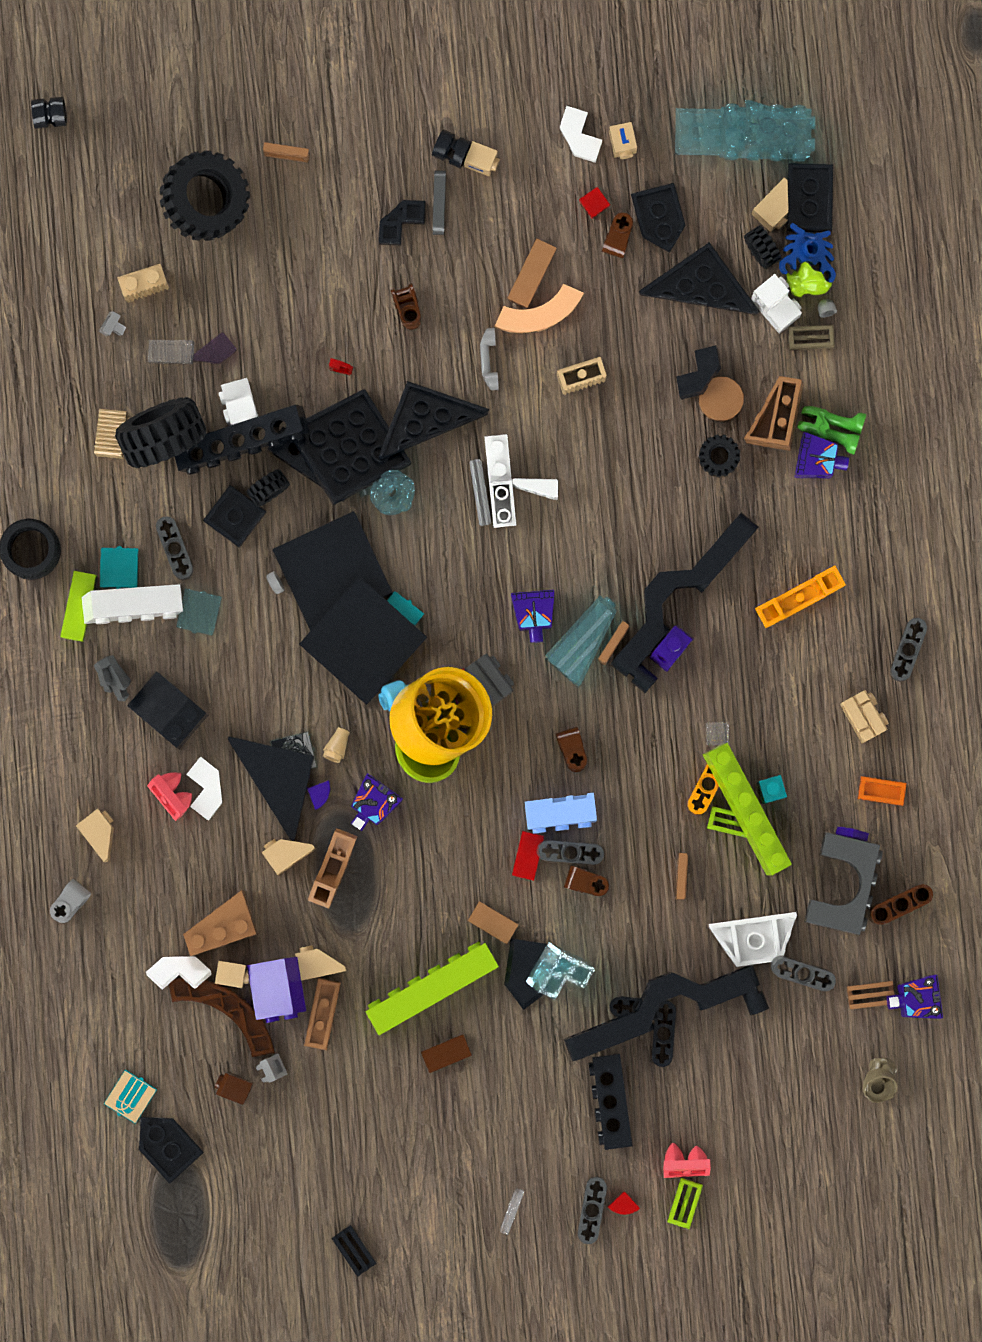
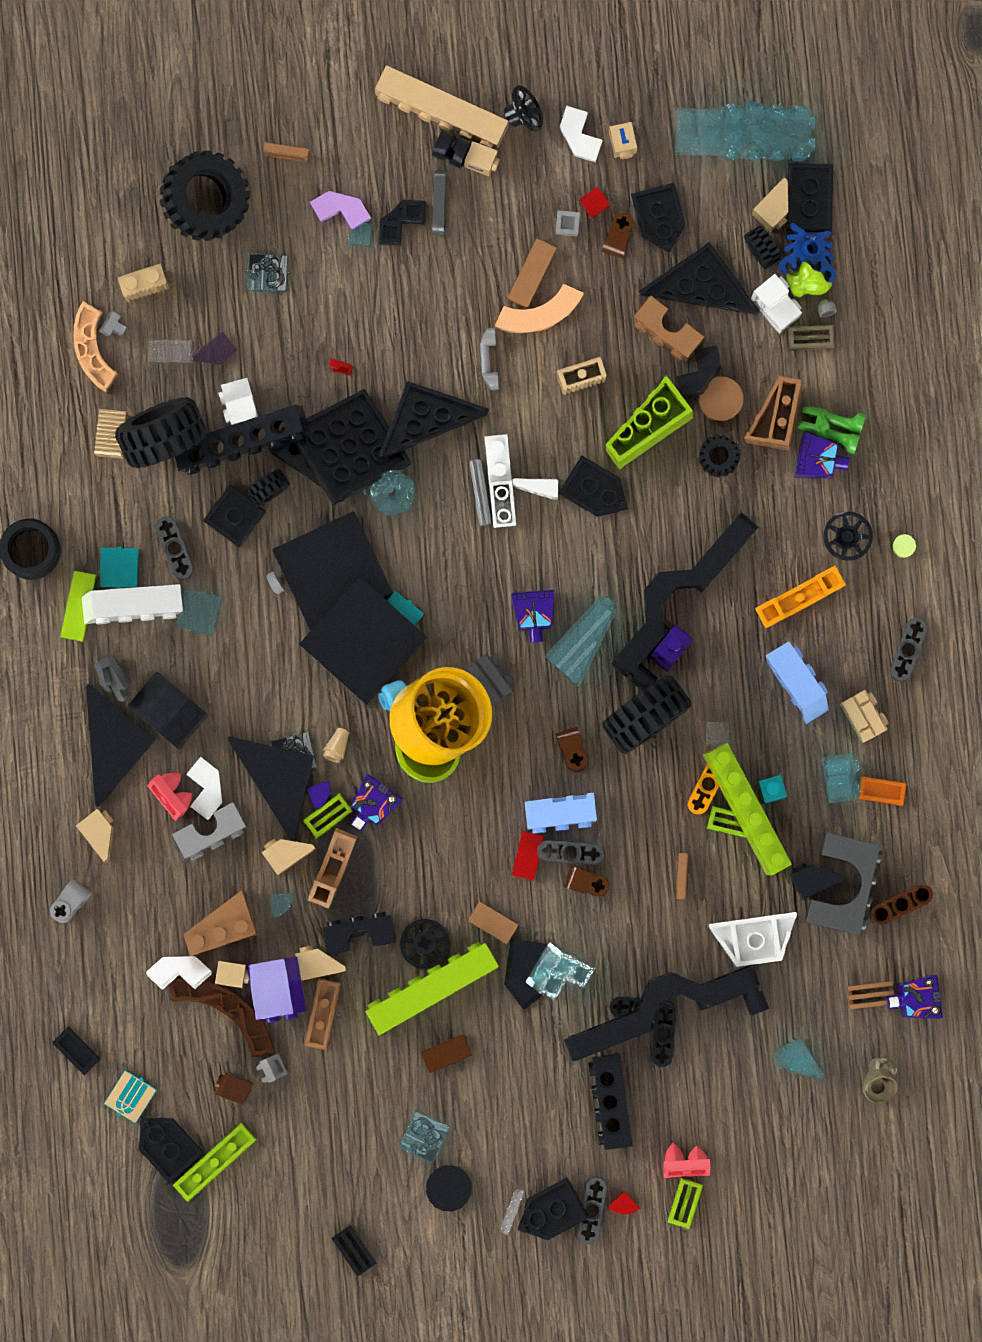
black wheel [31,97,67,129] -> none
reddish brown piece [391,283,421,330] -> none
medium nougat tile [597,621,630,665] -> none
dark grey beam [771,956,836,991] -> none
dark purple tile [836,826,869,841] -> none
none -> black tile [52,1026,101,1075]
none -> light nougat tile [74,301,118,393]
none -> black tile [86,684,155,807]
none -> light grey arch [172,802,247,861]
none -> lime tile [173,1123,257,1202]
none -> piece [246,253,290,292]
none -> clear light blue tile [270,893,293,918]
none -> lime tile [303,793,353,839]
none -> lavender tile [310,191,371,230]
none -> black arch [323,912,396,955]
none -> clear light blue tile [347,224,373,247]
none -> tan brick [375,65,508,150]
none -> clear light blue piece [399,1111,450,1164]
none -> black wheel [400,919,450,969]
none -> black tile [426,1165,472,1212]
none -> black wheel [504,85,543,132]
none -> black tile [517,1177,589,1240]
none -> light grey tile [555,211,580,236]
none -> black tile [558,455,628,517]
none -> black tyre [602,675,691,754]
none -> lime wedge [606,375,693,469]
none -> medium nougat arch [633,296,704,362]
none -> light blue wedge [766,641,829,724]
none -> clear light blue slope [773,1037,825,1080]
none -> black slope [789,863,845,900]
none -> clear light blue brick [821,753,860,805]
none -> black wheel [823,511,873,561]
none -> yellowish green tile [892,534,916,558]

